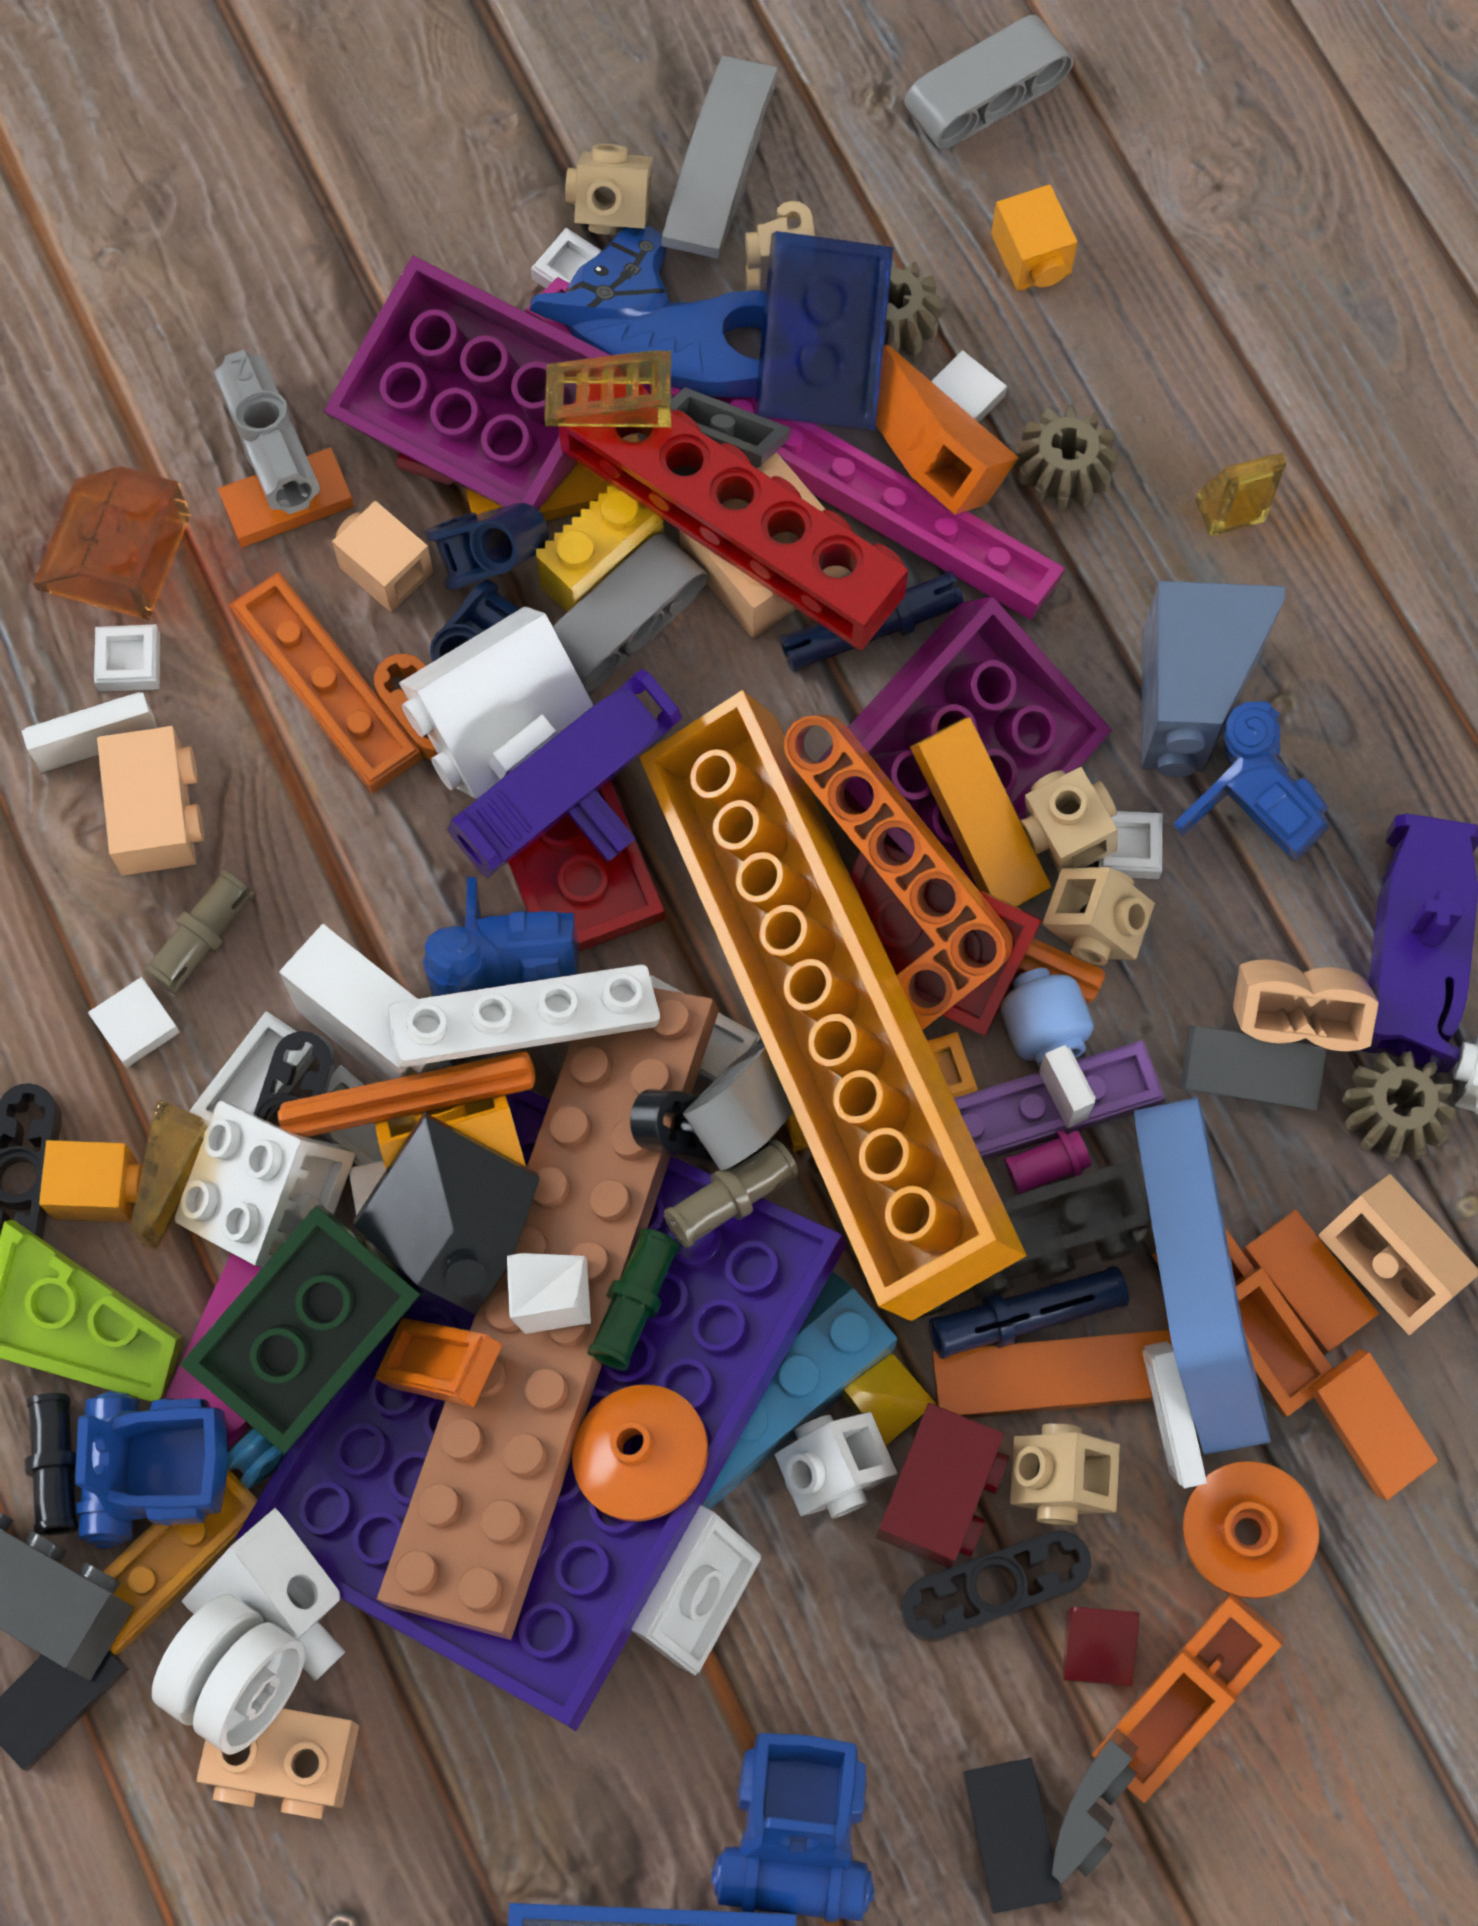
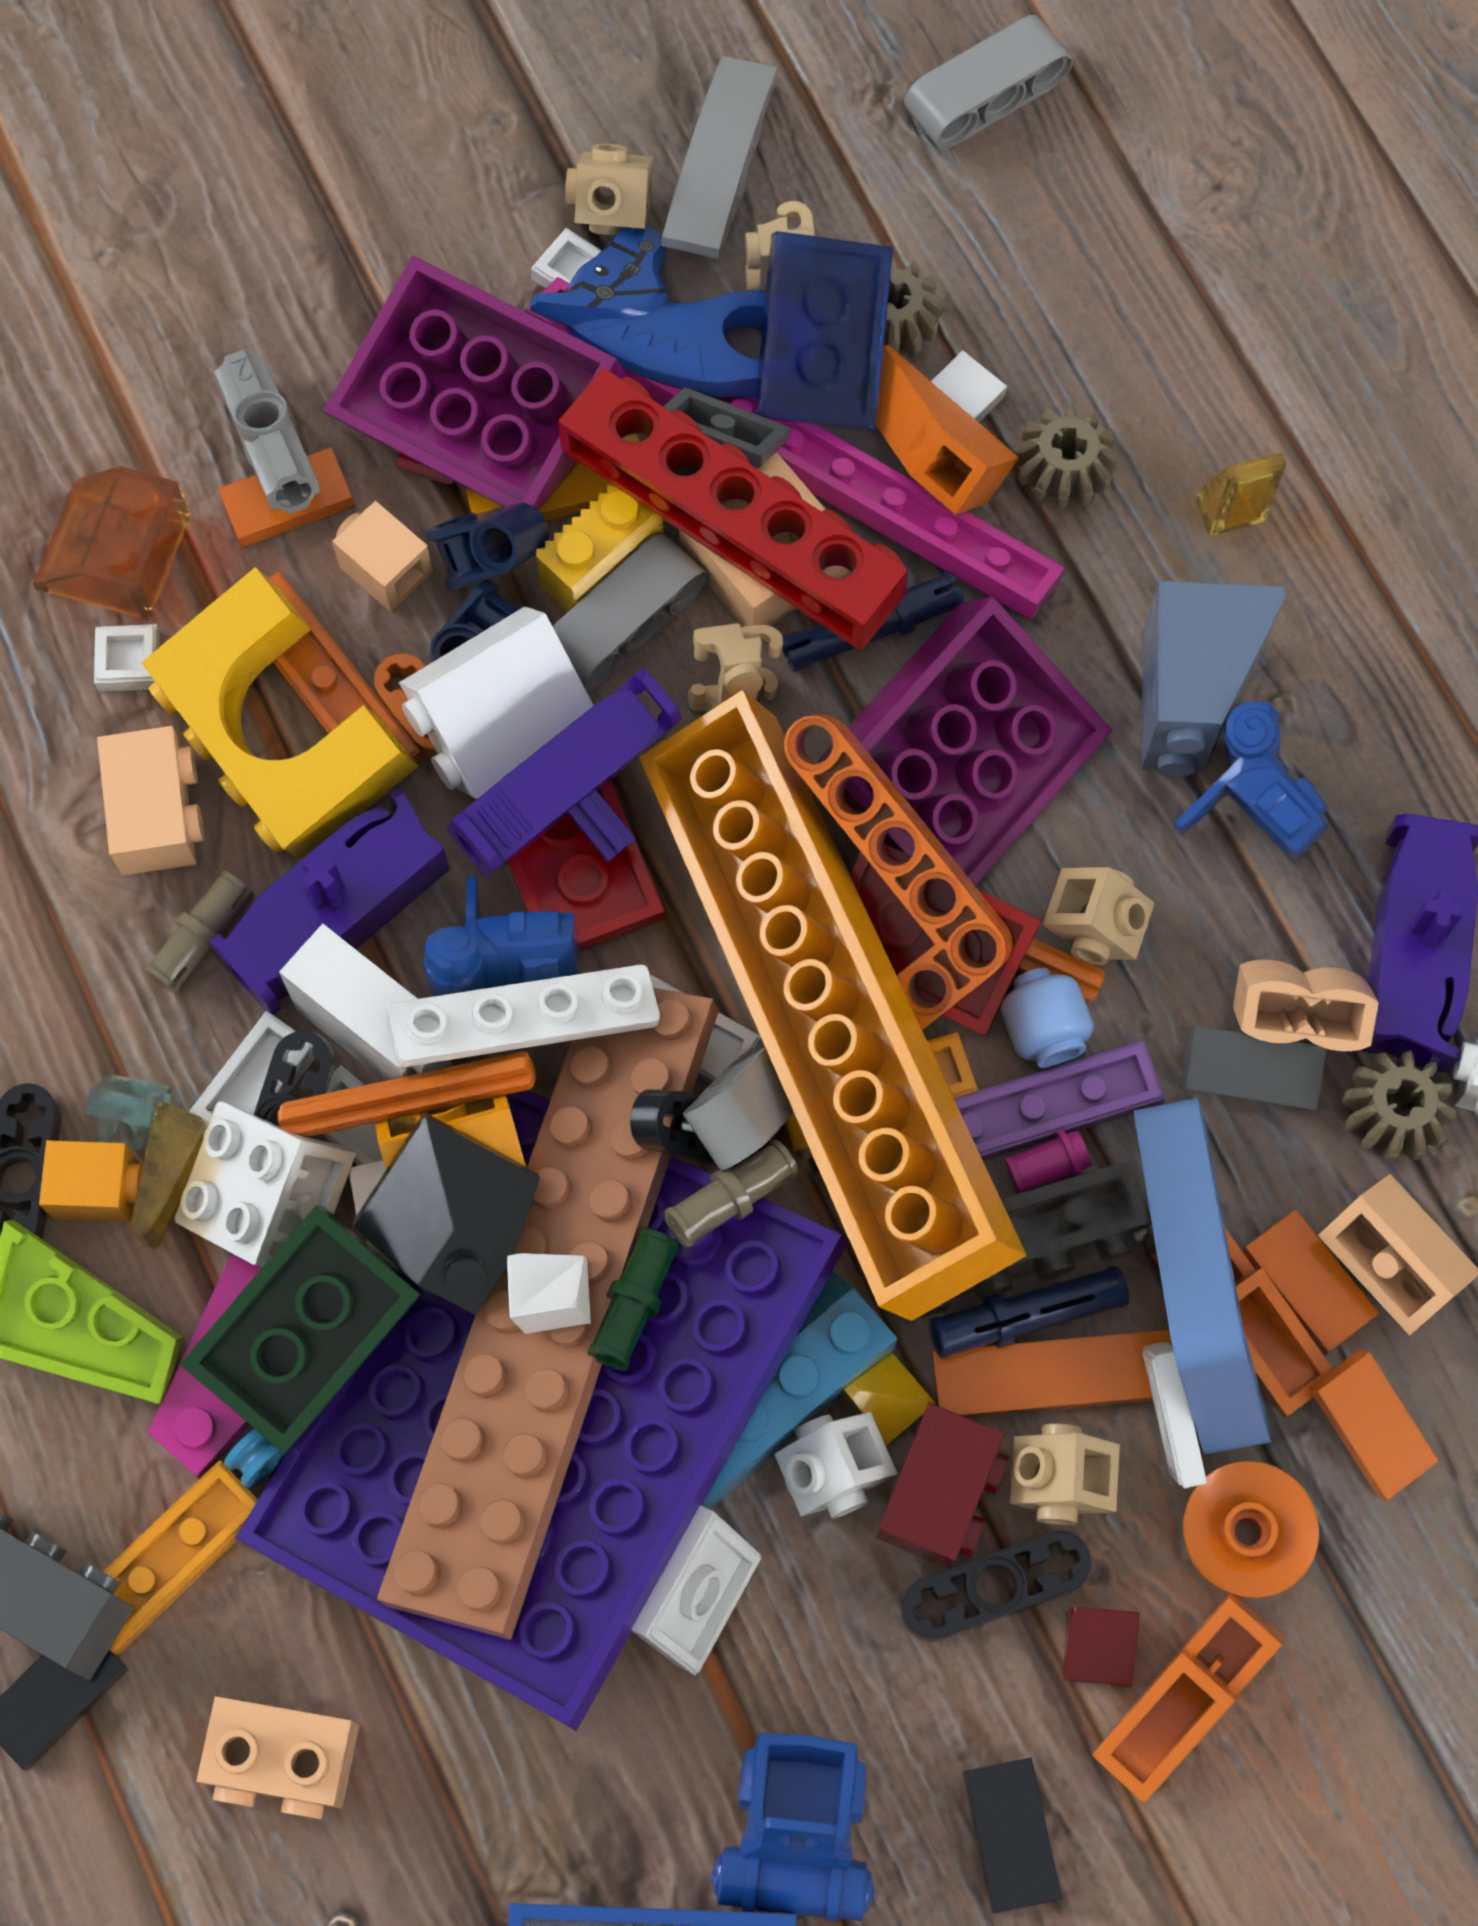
white tile [22,692,158,773] -> none
black pin [25,1393,79,1536] -> none
blue piece [75,1391,228,1549] -> none
white tile [88,977,180,1068] -> none
white wheel [152,1594,305,1755] -> none
white torso [181,1508,346,1681] -> none
orange tile [375,1317,502,1408] -> none
white tile [488,714,557,779] -> none
clear yellow slope [545,350,672,427] -> none
orange dish [572,1385,708,1522] -> none
light orange tile [910,717,1052,907] -> none
light orange brick [991,184,1078,291] -> none
tan brick [1020,766,1118,875] -> none
white tile [1039,1045,1096,1129] -> none
dark grey slope [1052,1728,1138,1884] -> none
white tile [1097,811,1163,879] -> none
none -> clear light blue tile [86,1074,172,1151]
none -> yellow arch [141,567,419,860]
none -> dark purple piece [209,786,450,1016]
none -> tan piece [687,623,783,712]

